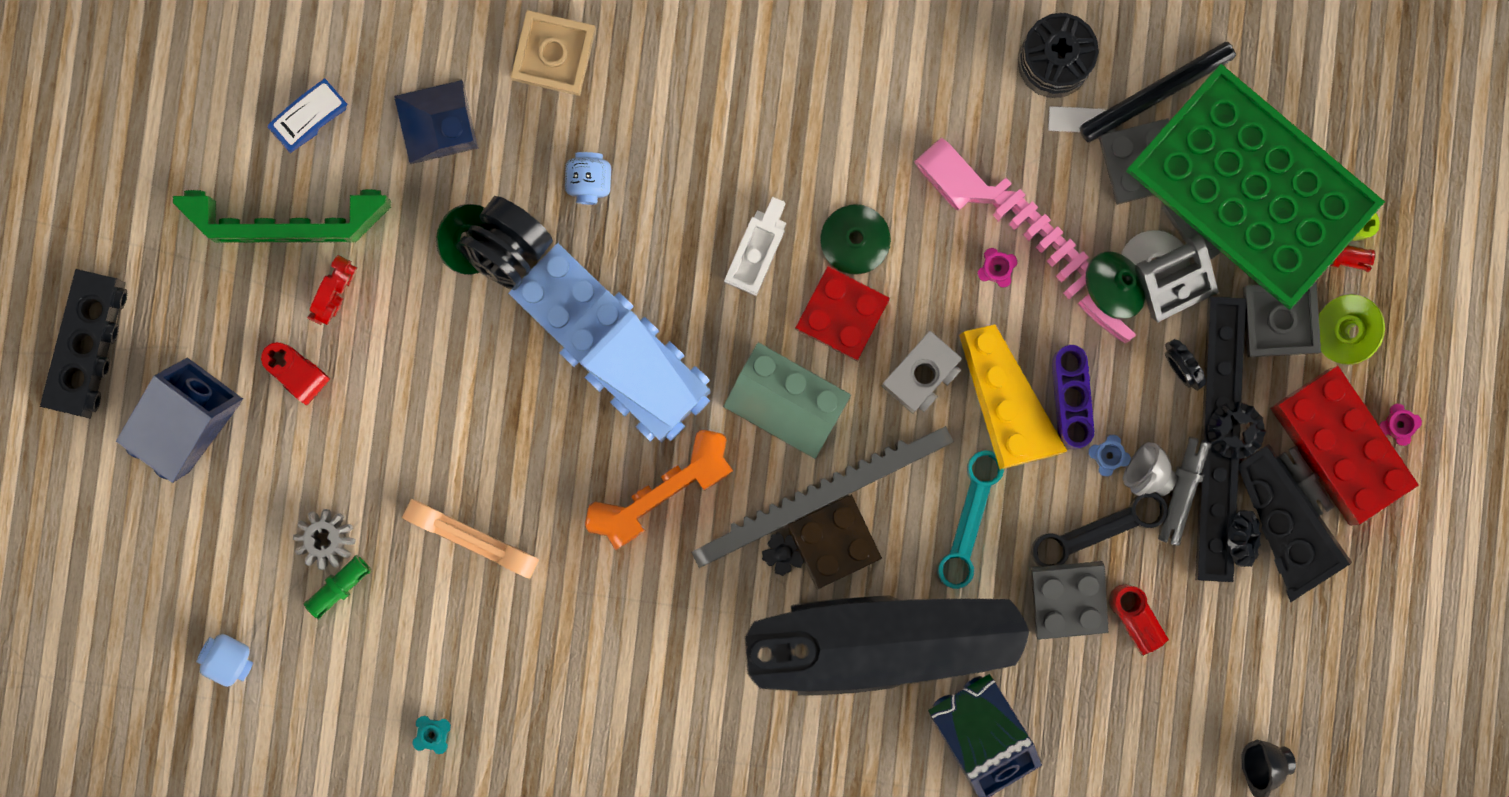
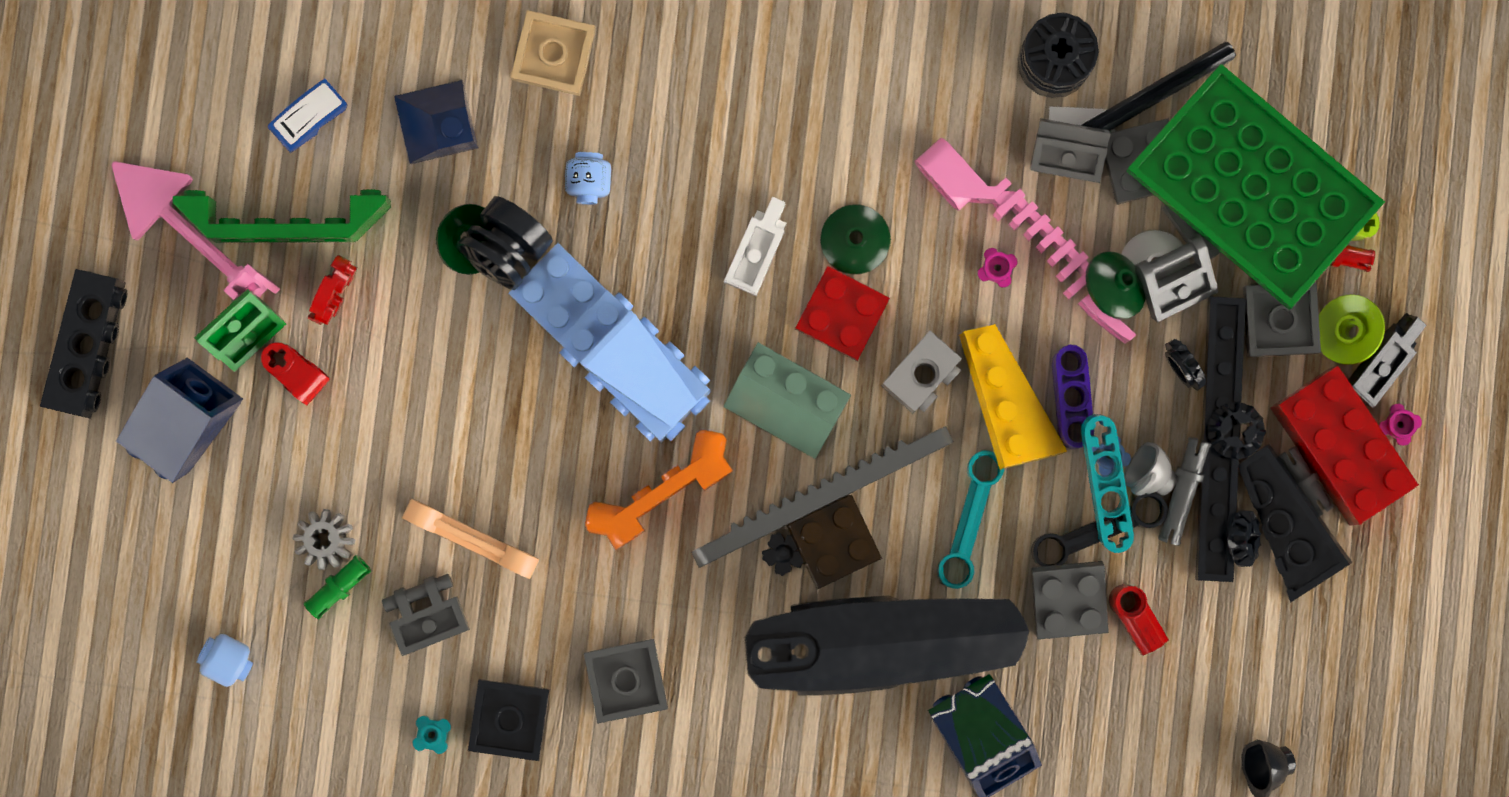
none -> bright pink piece [112,162,280,301]
none -> green slope [194,289,286,372]
none -> dark grey plate [382,574,470,656]
none -> black plate [468,679,550,761]
none -> dark grey plate [584,639,668,724]
none -> dark grey plate [1030,118,1111,183]
none -> teal beam [1081,414,1134,553]
none -> hinge [1348,313,1427,408]

